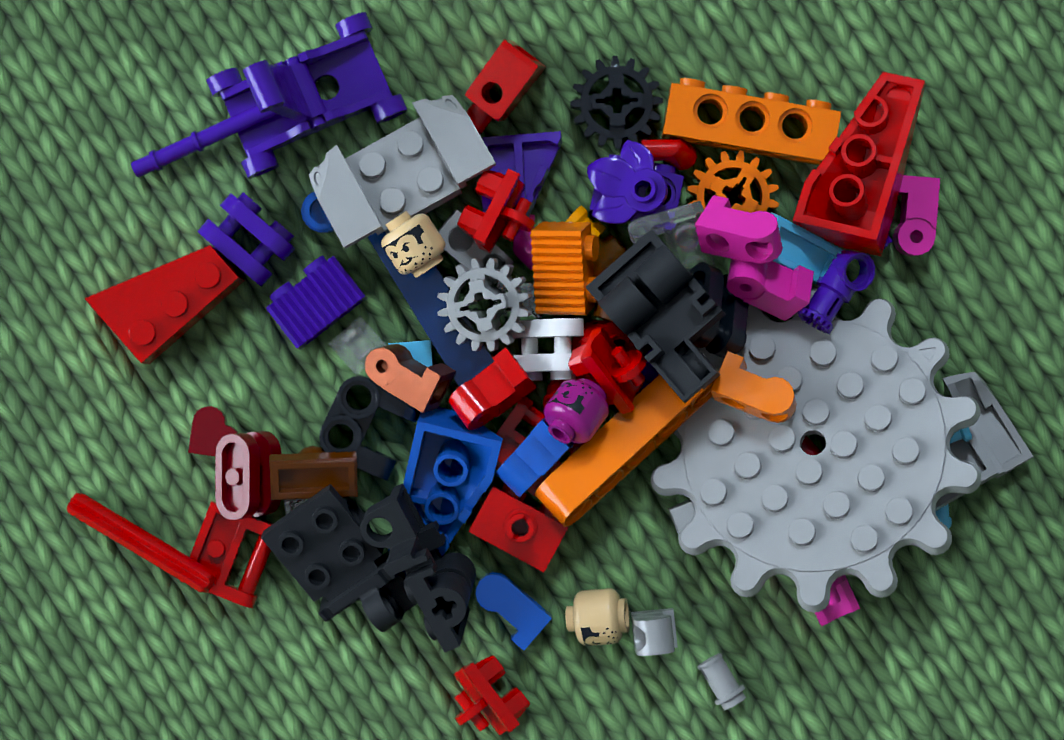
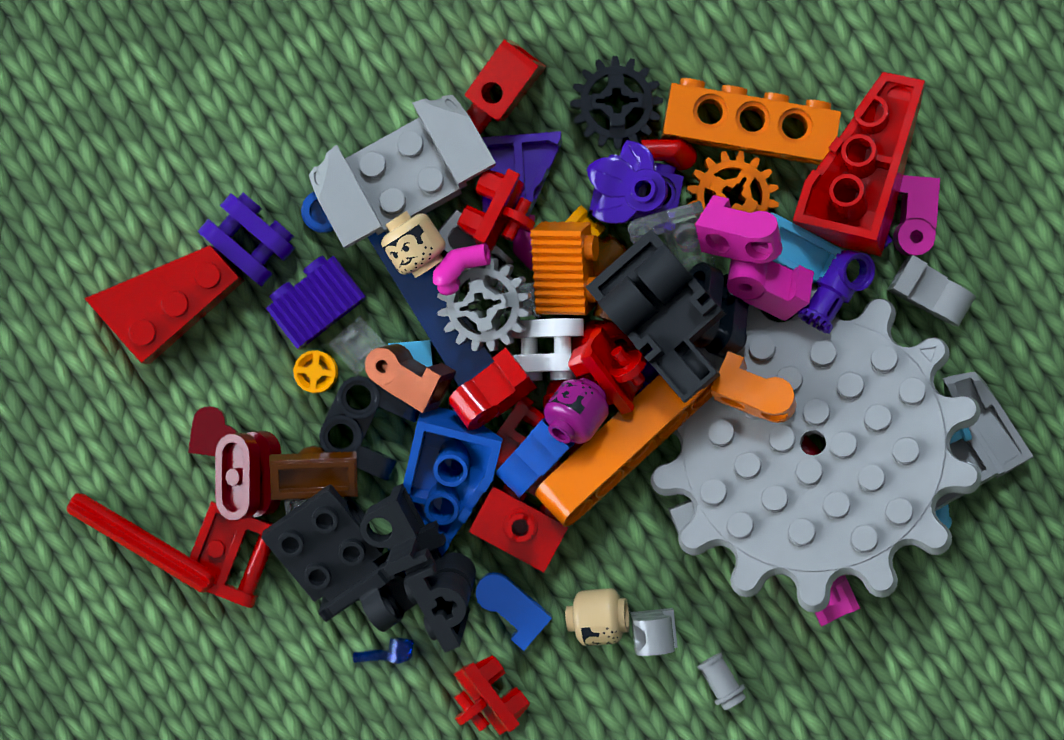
dark purple piece [131,12,408,179] -> none
none -> light orange wheel [293,350,339,393]
none -> clear blue hand [353,637,414,664]
none -> dark pink arm [433,243,491,296]
none -> light grey leg [887,255,976,327]

